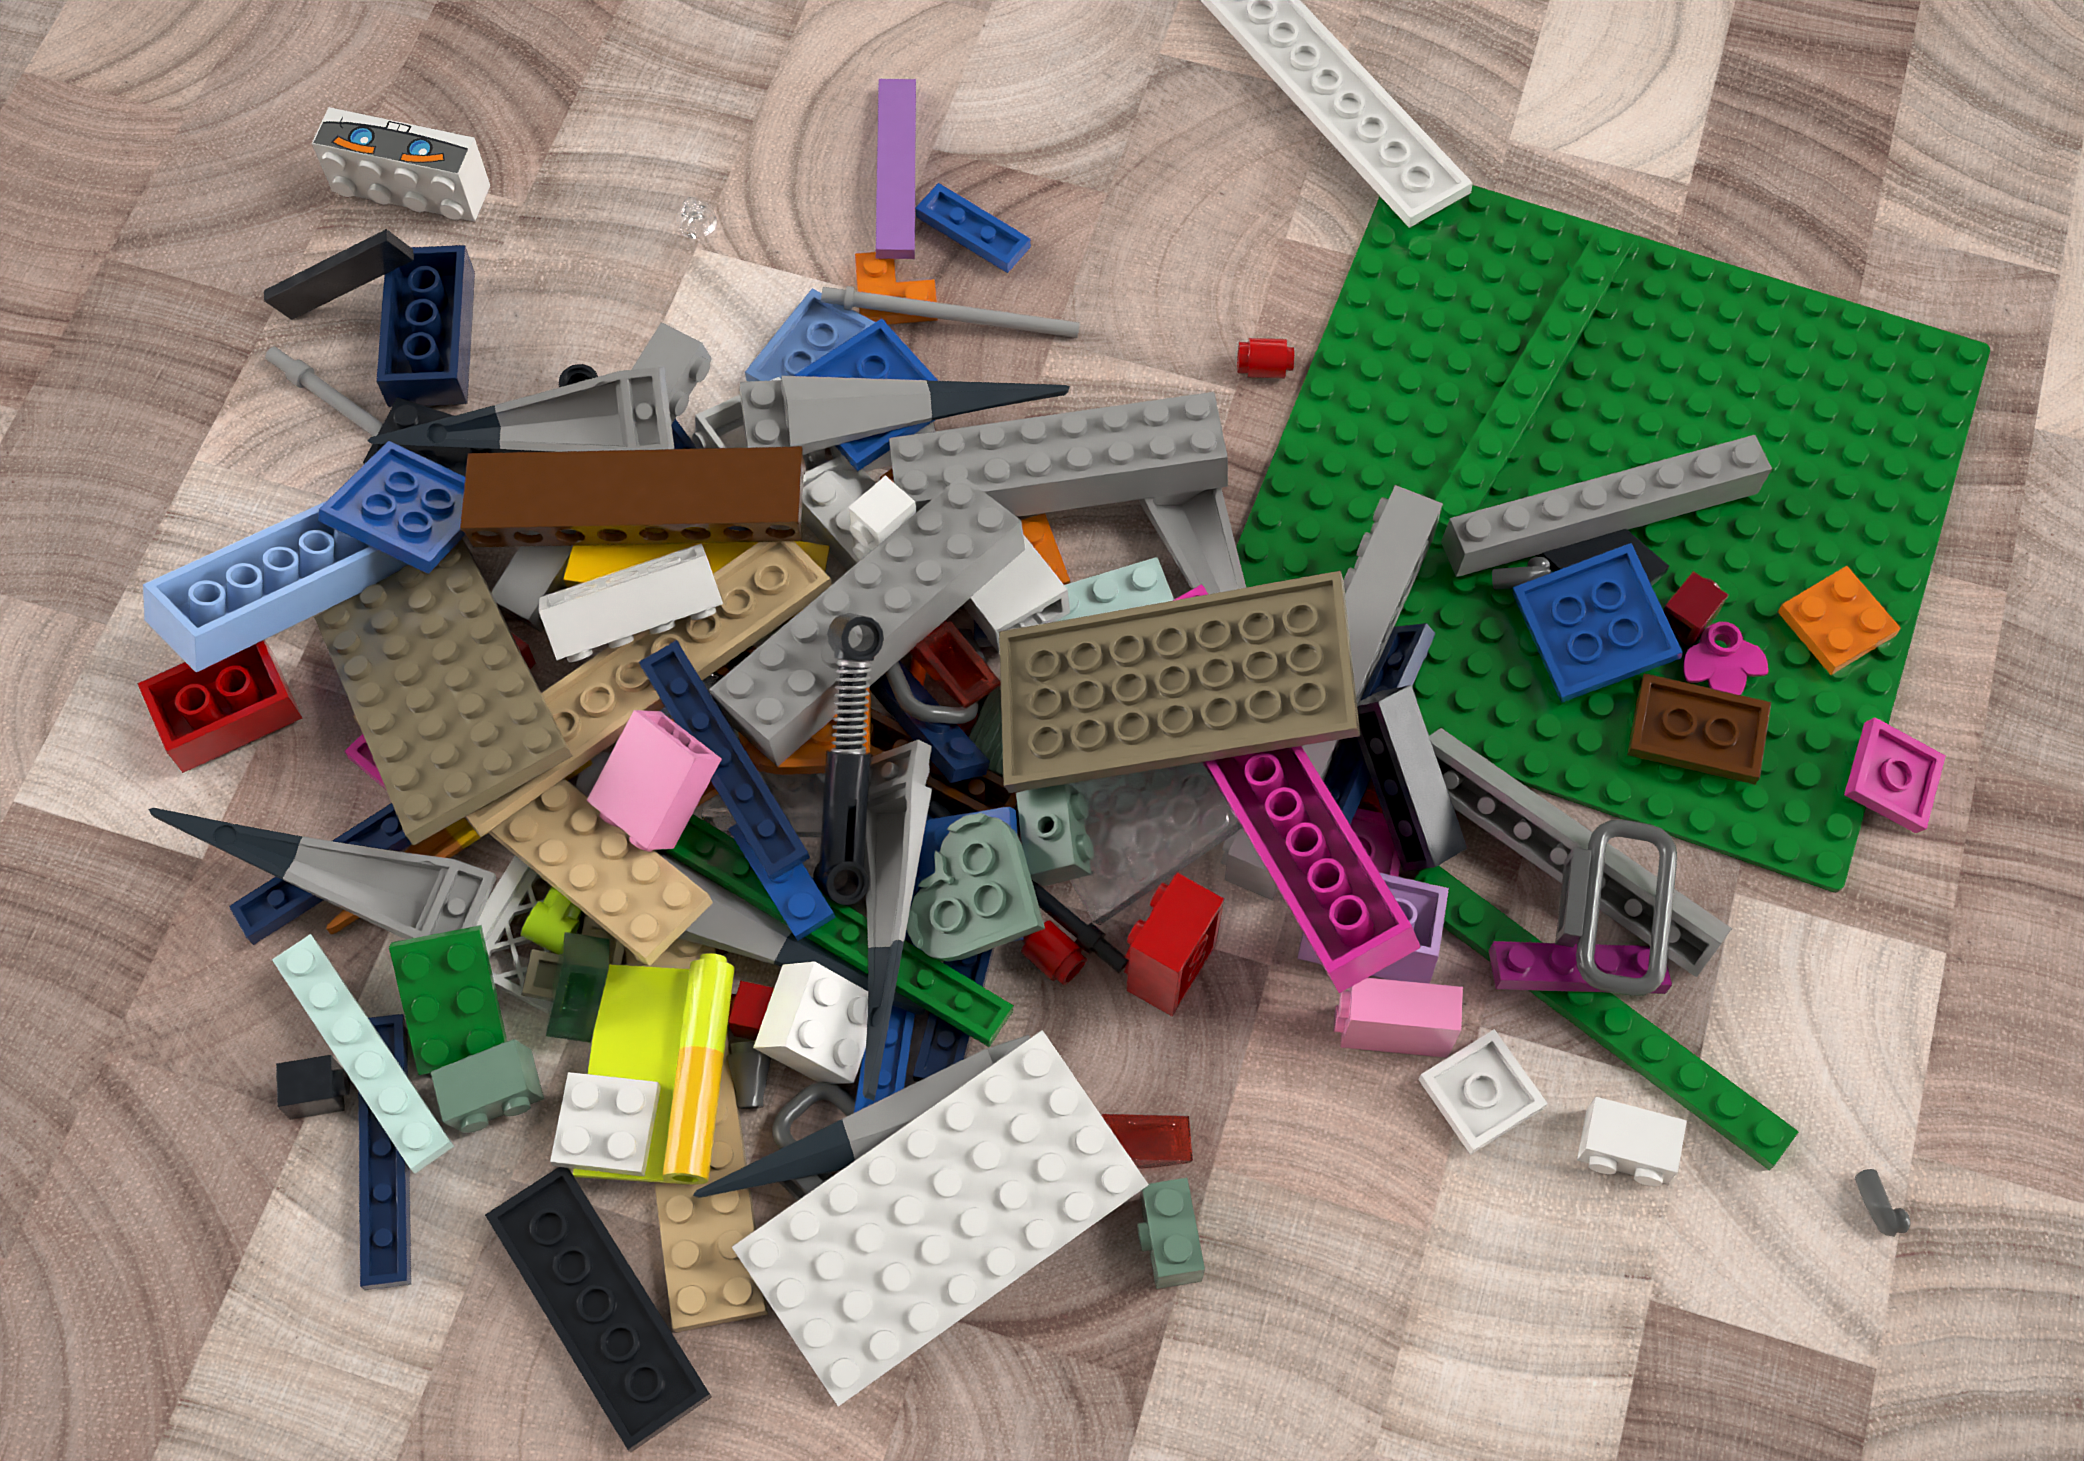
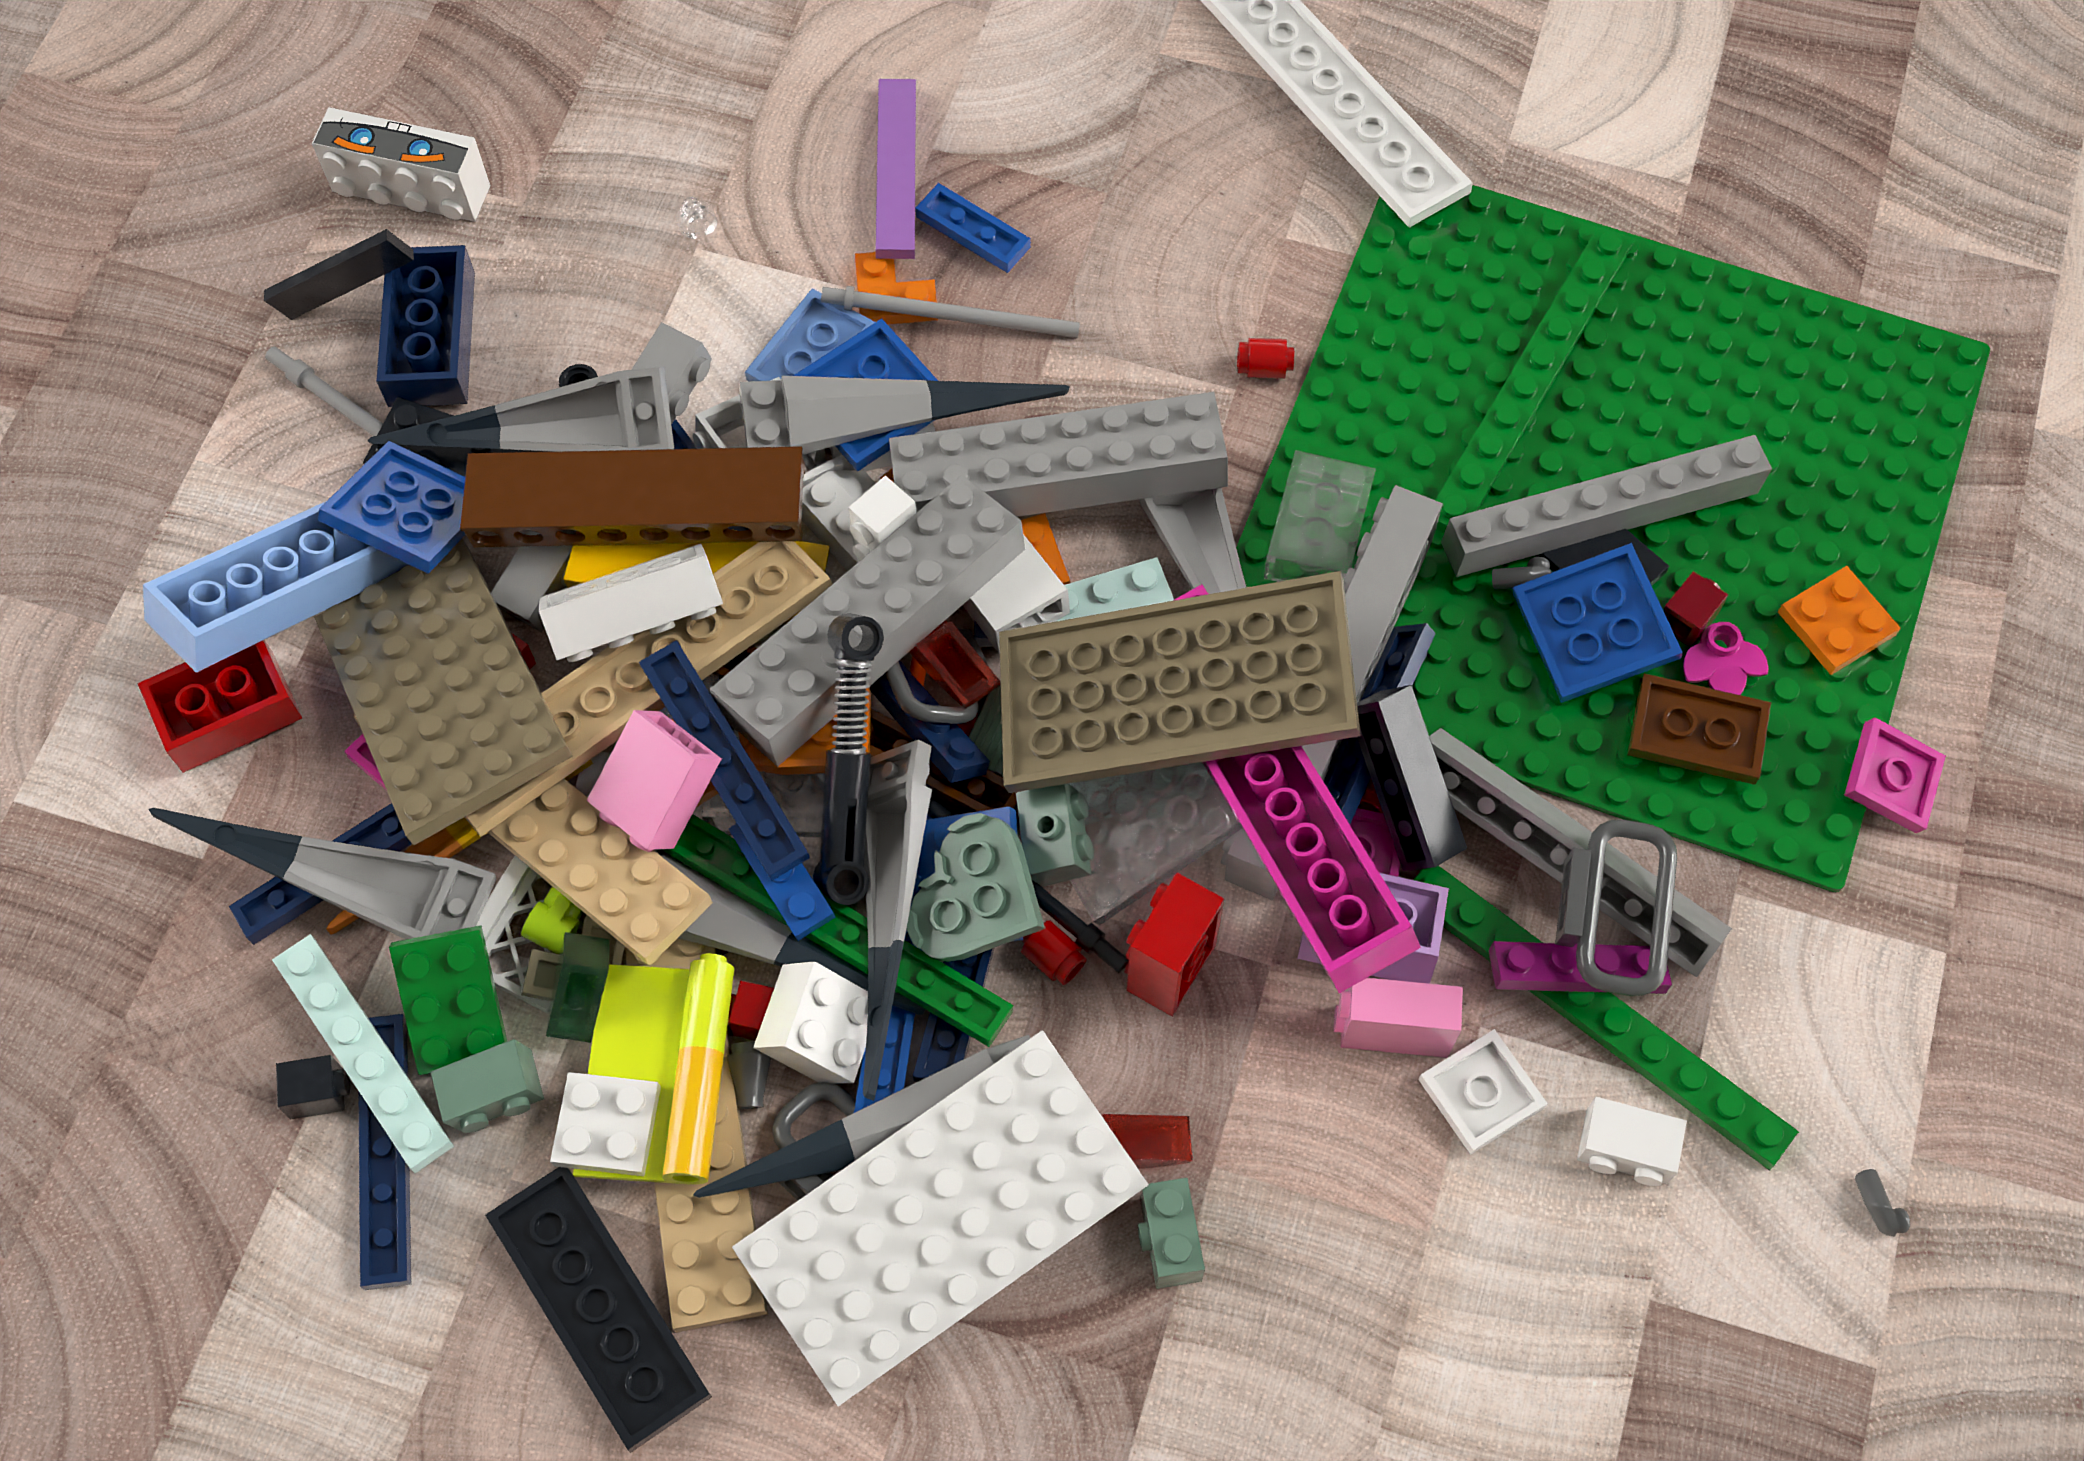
none -> clear brick [1264,450,1376,582]

